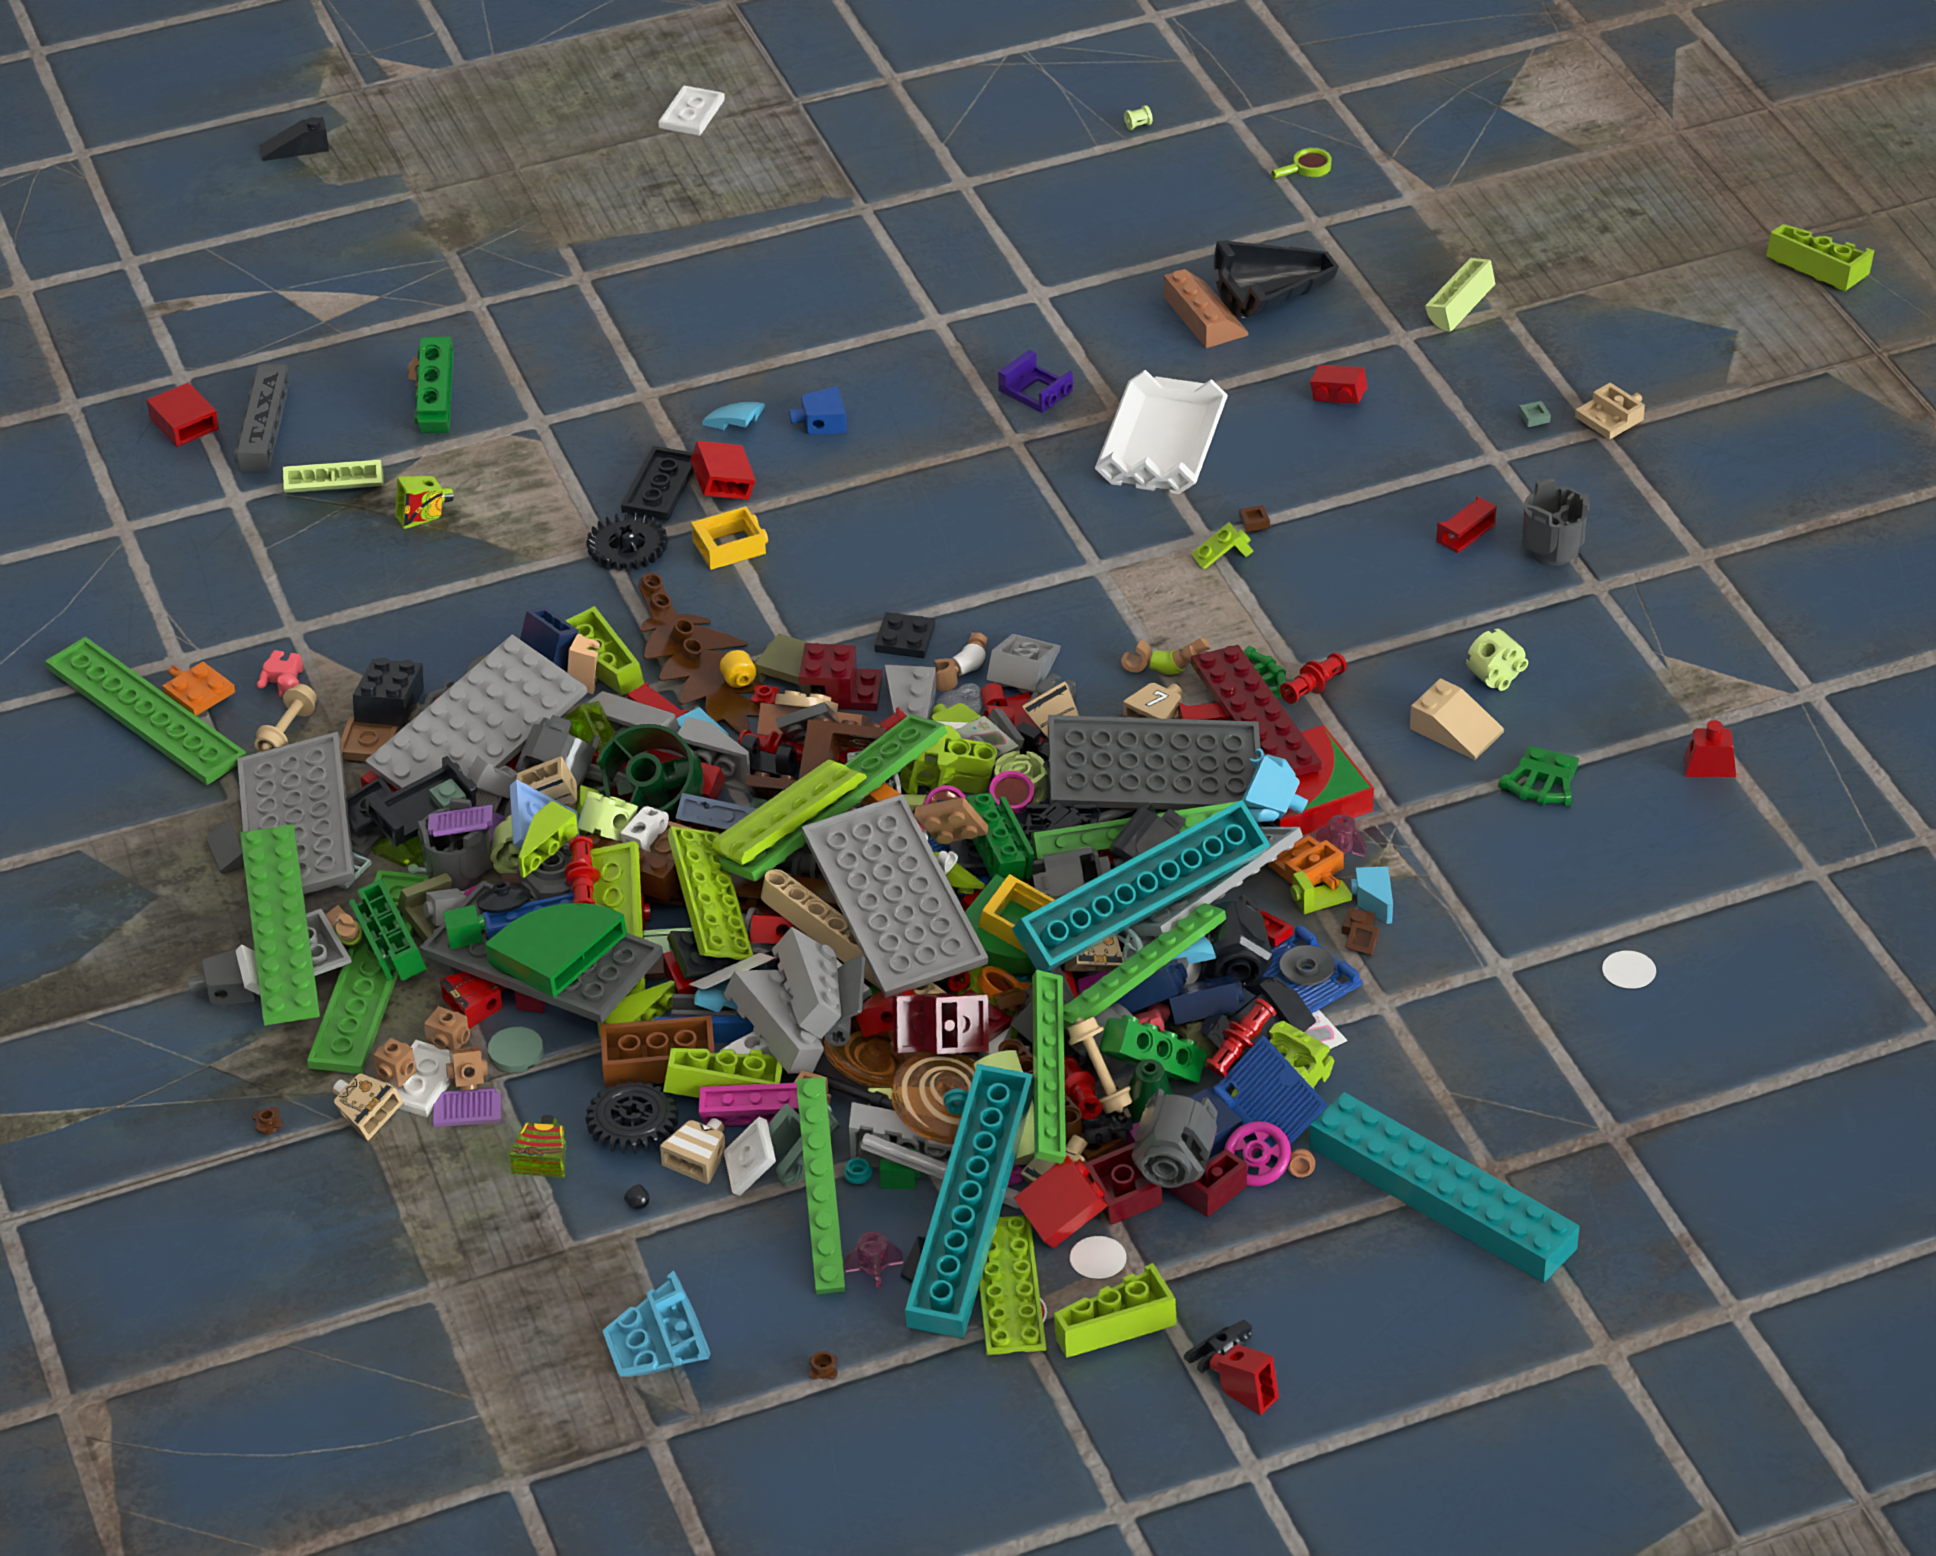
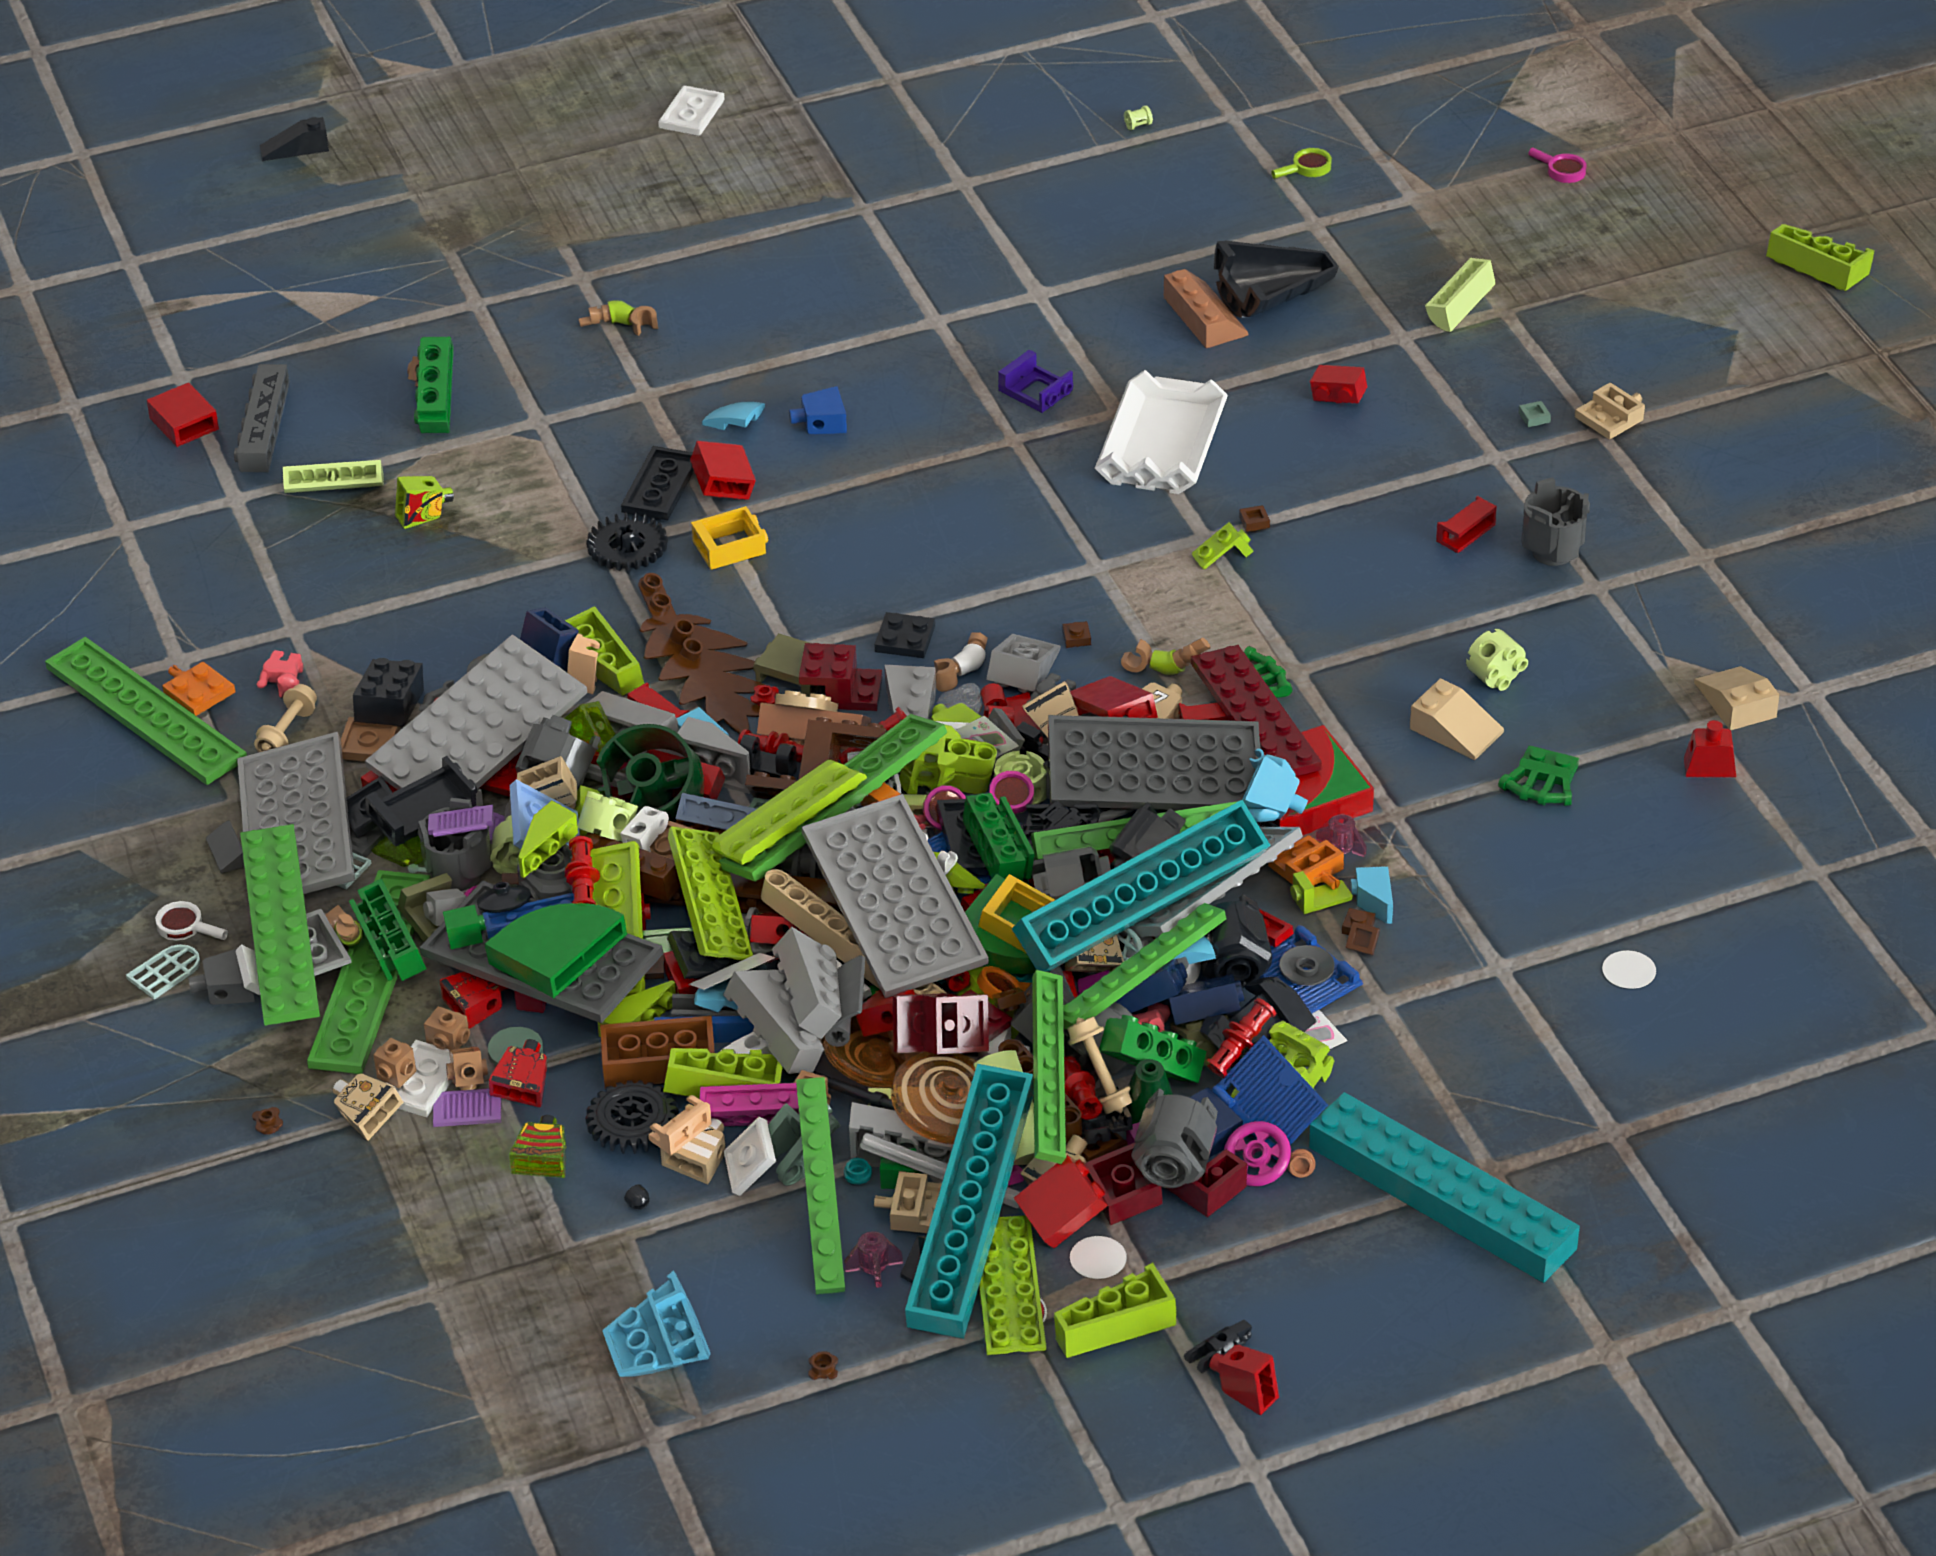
sand green plate [429,778,466,809] -> none
light grey piece [466,755,517,812] -> none
yellow head [720,650,756,688] -> none
dark grey plate [776,702,839,742] -> none
medium nougat plate [914,797,988,845] -> none
teal plate [943,1088,969,1114] -> none
red piece [1280,652,1347,704] -> none
none -> light aqua window [126,945,200,999]
none -> piece [155,901,228,941]
none -> red torso [489,1039,547,1108]
none -> medium nougat piece [578,300,658,336]
none -> light nougat hinge [649,1095,711,1155]
none -> tan plate [874,1171,942,1233]
none -> reddish brown plate [1062,621,1091,648]
none -> red panel [1070,676,1158,718]
none -> dark pink piece [1529,147,1586,183]
none -> tan slope [1694,666,1779,730]

